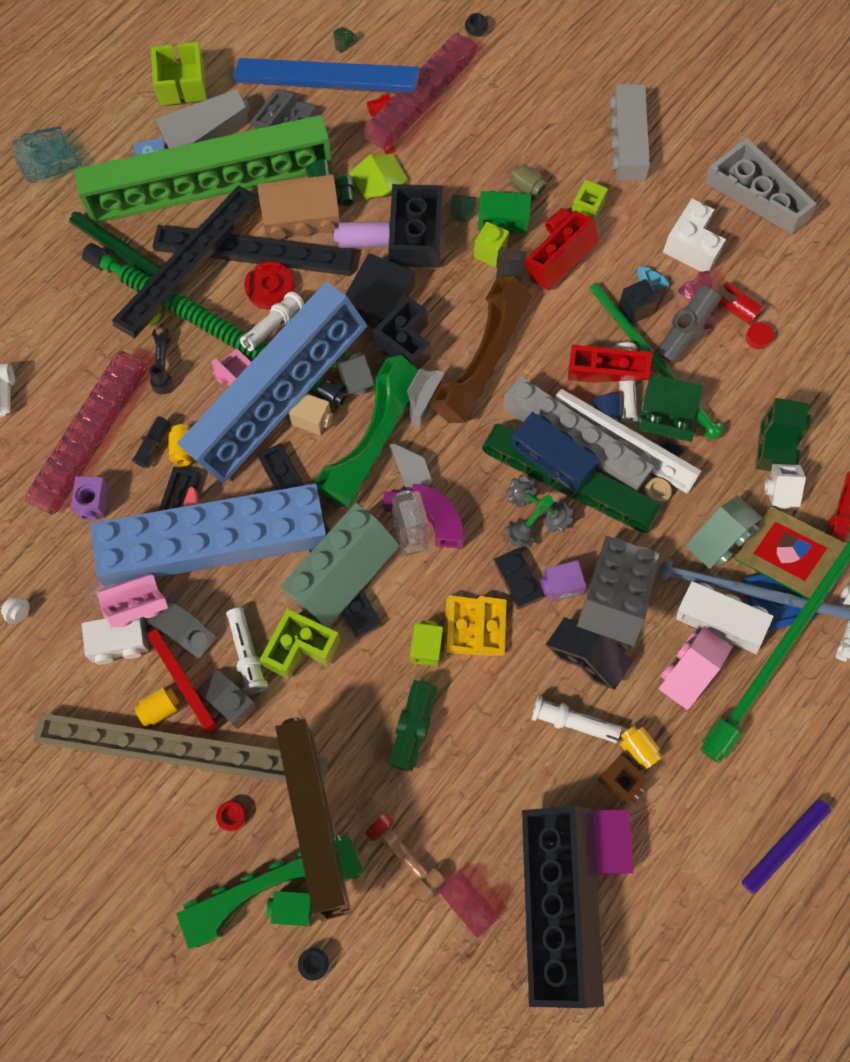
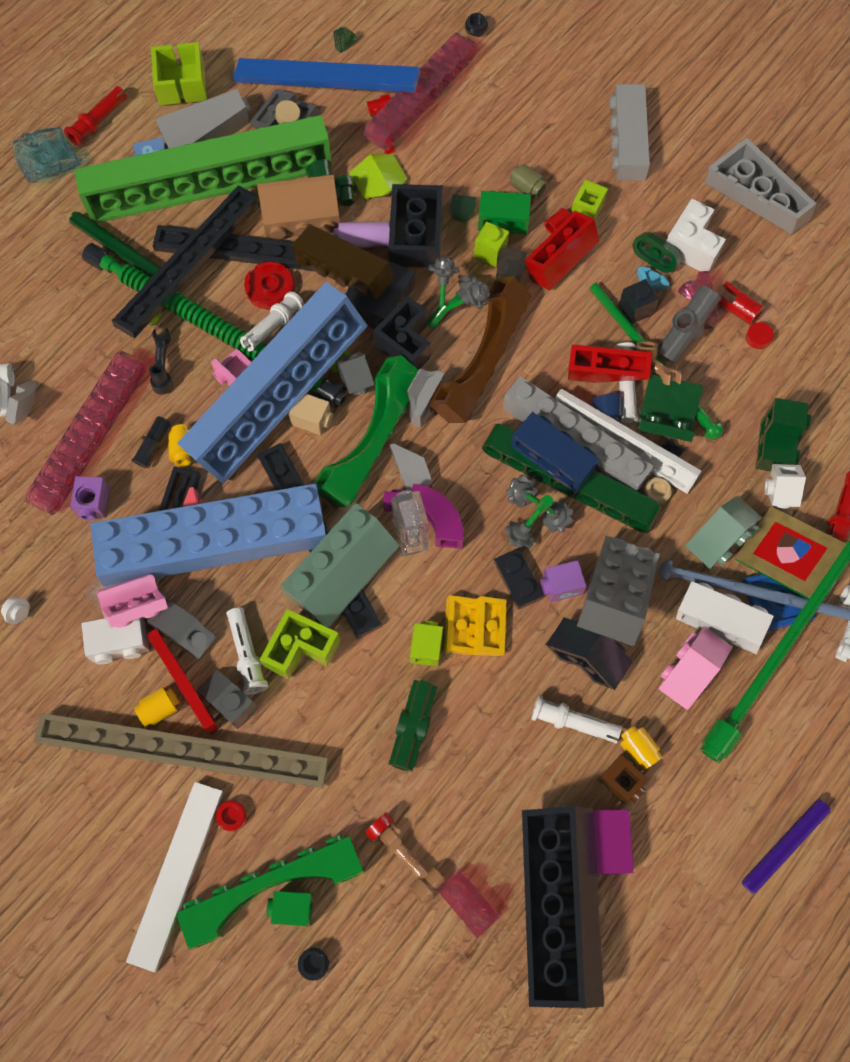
dark brown brick [275,718,352,922] -> none
none -> light grey slope [5,380,37,425]
none -> red pin [64,86,127,147]
none -> white tile [126,782,224,972]
none -> tan tile [275,100,300,124]
none -> dark brown brick [291,224,394,301]
none -> dark grey plant [428,257,490,329]
none -> dark green plate [632,232,681,273]
none -> medium nougat brick [636,341,682,385]

